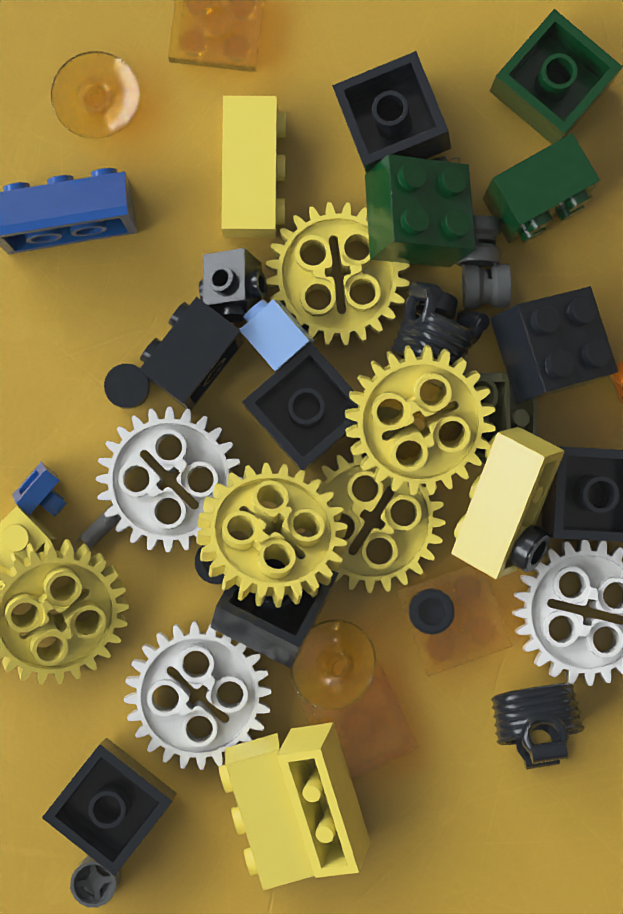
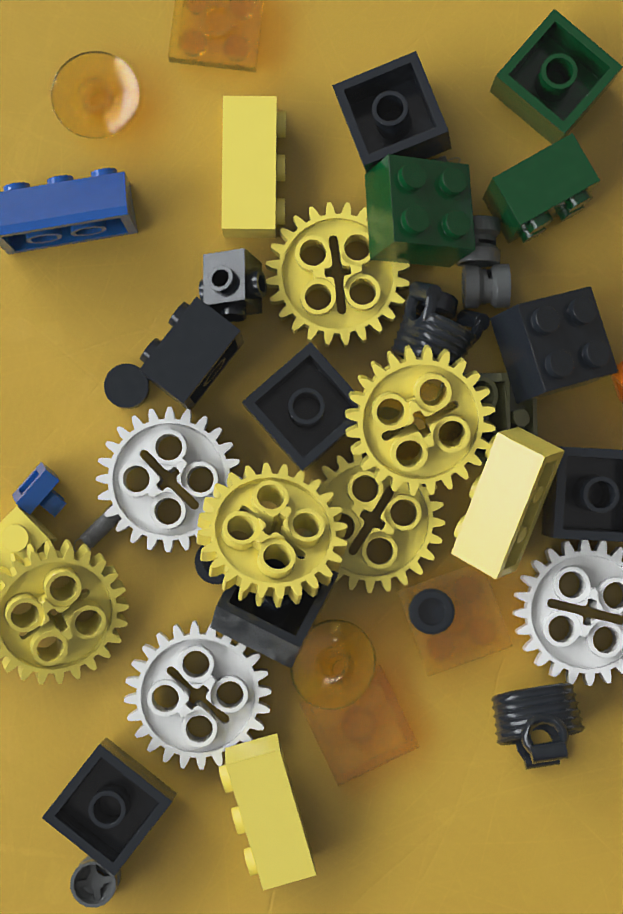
light blue brick [240,299,315,371] -> none
light yellow brick [277,722,371,878] -> none
black tile [510,525,550,572] -> none

